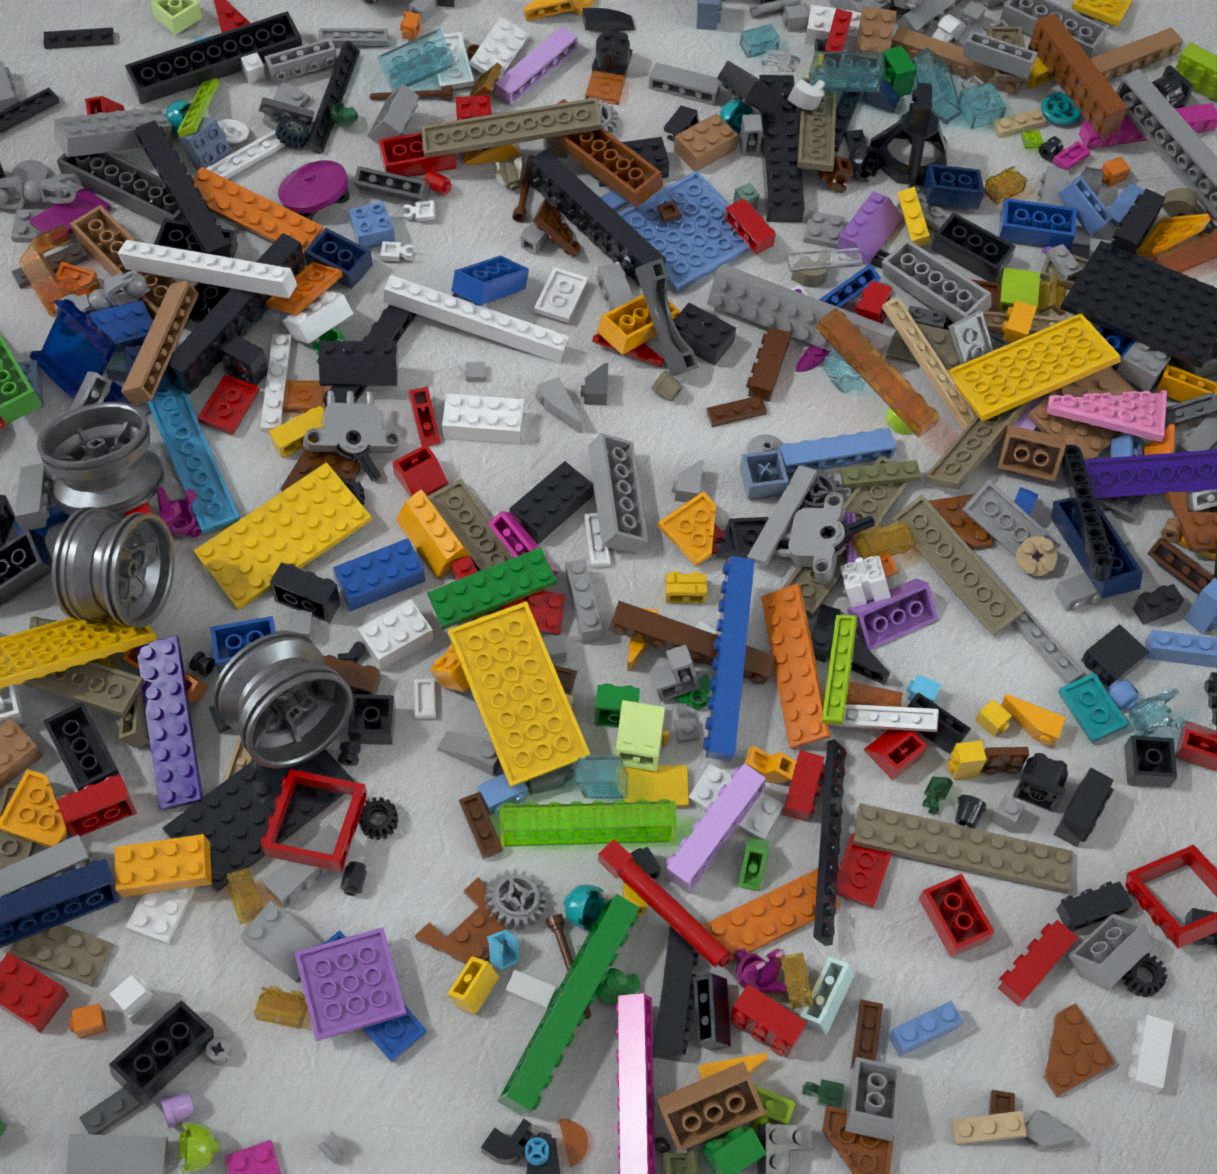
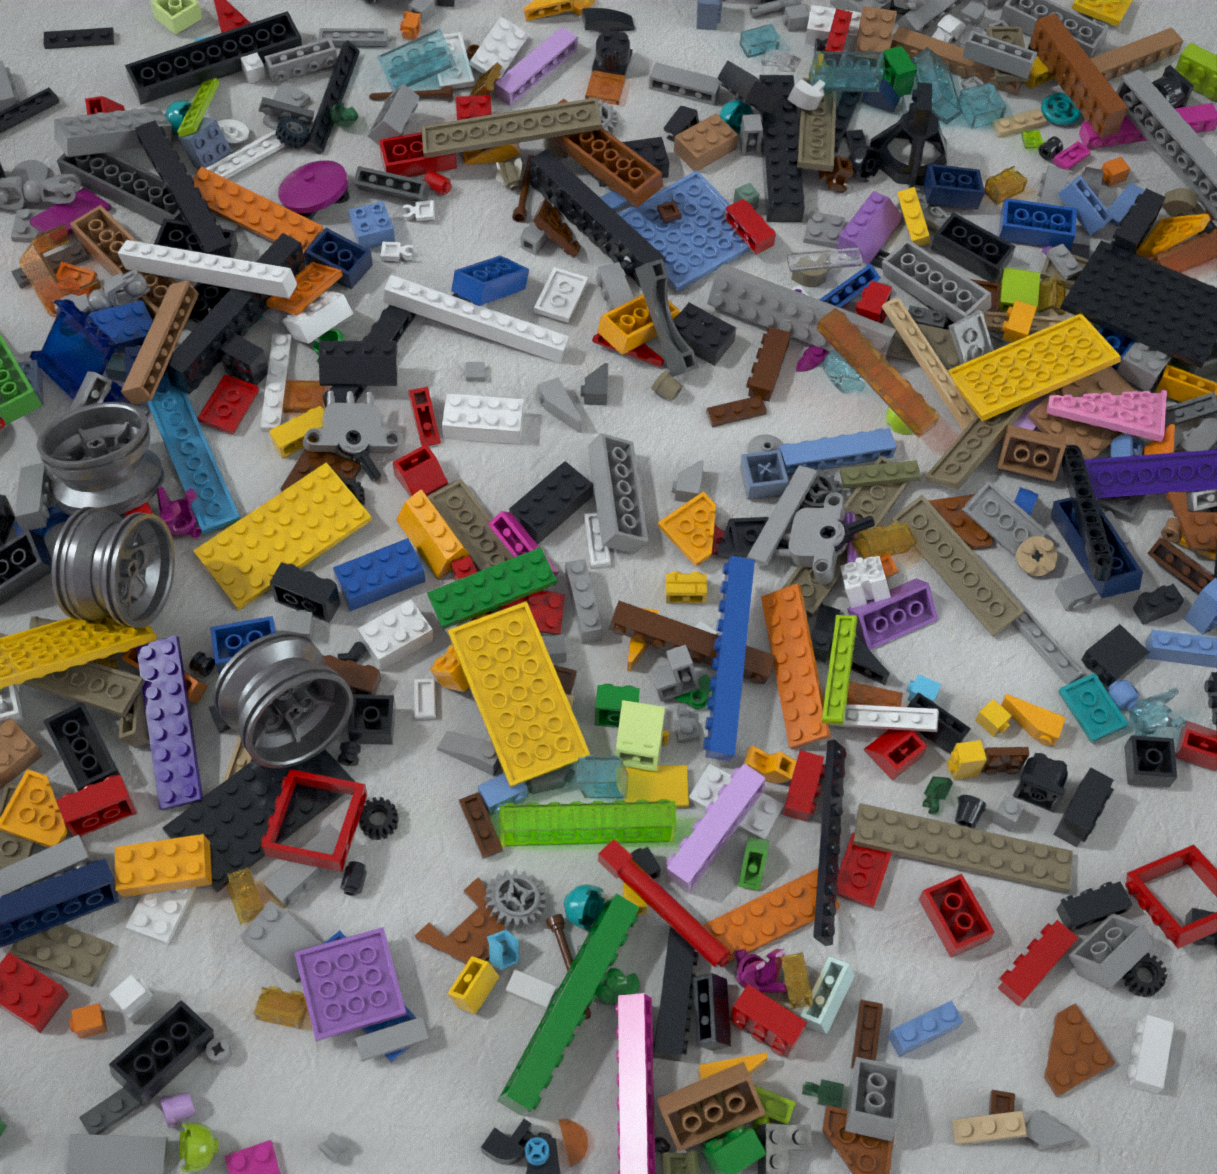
none -> light grey tile [355,1017,429,1062]

